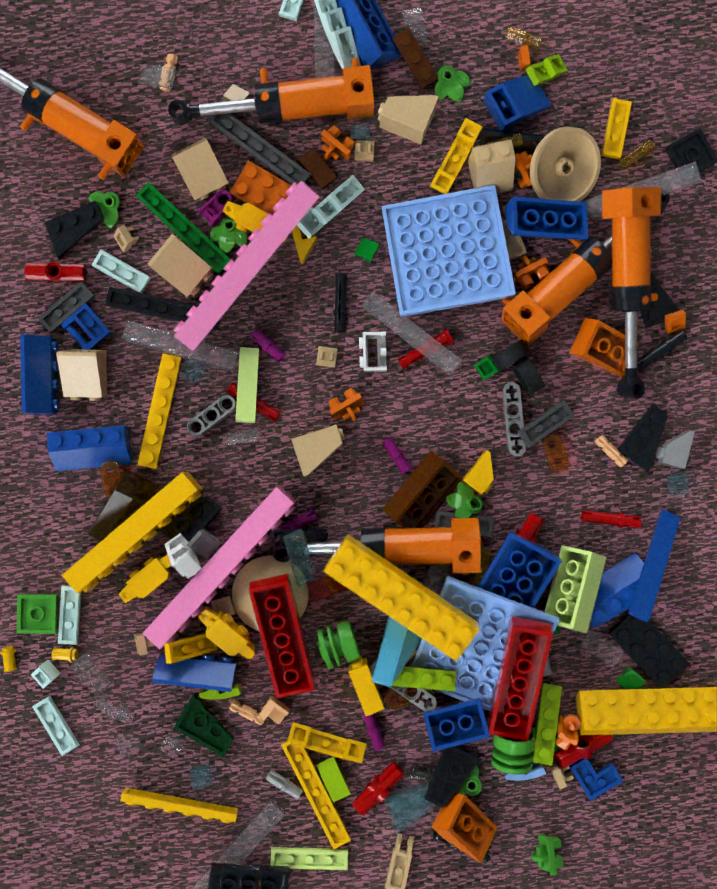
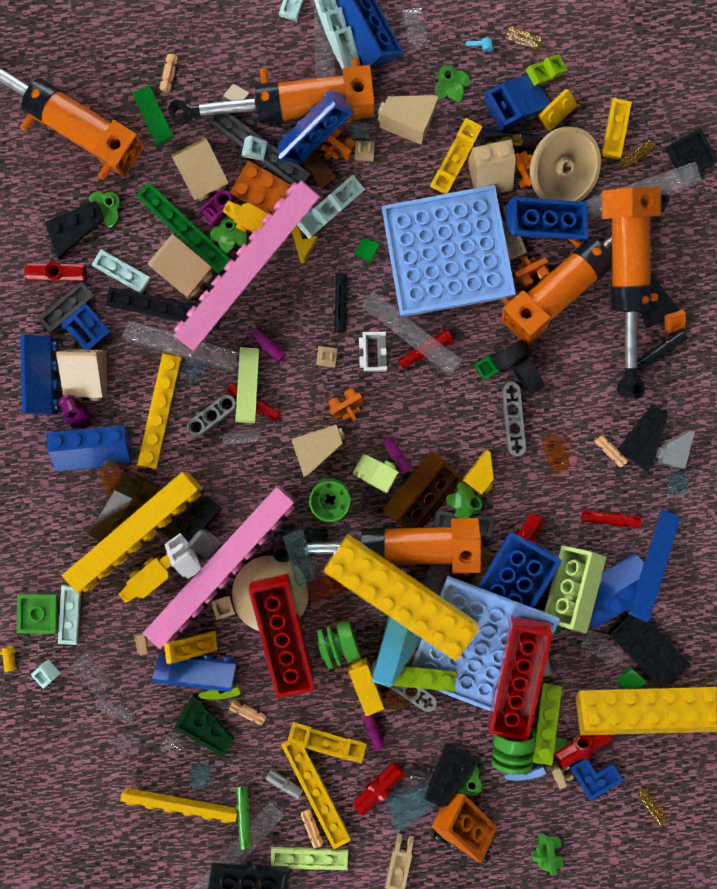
light aqua tile [32,696,80,756] -> none
yellow pin [52,647,79,662] -> none
tan tile [114,225,139,252] -> none
clear slope [138,65,177,90] -> none
yellow hinge [198,606,255,659] -> none
light nougat panel [259,696,290,724] -> none
magenta pin [279,508,318,530] -> none
lime slope [317,757,351,803] -> none
reddish brown plate [392,27,438,89] -> none
blue slope [423,698,490,752] -> none
dark grey plate [517,400,574,447] -> none
orange tile [518,45,530,72] -> none
orange hips [556,715,581,750] -> none
orange slope [569,318,640,377] -> none
none -> magenta piece [59,395,91,429]
none -> green tile [132,85,174,146]
none -> bright green pin [235,786,252,850]
none -> light aqua slope [241,135,268,161]
none -> blue slope [278,90,354,165]
none -> light nougat axle [301,809,323,848]
none -> bright green wheel [309,478,350,522]
none -> yellowish green wedge [352,454,398,493]
none -> medium azure hand [466,37,493,52]
none -> yellow plate [538,89,578,131]
none -> clear yellow axle [637,789,667,826]

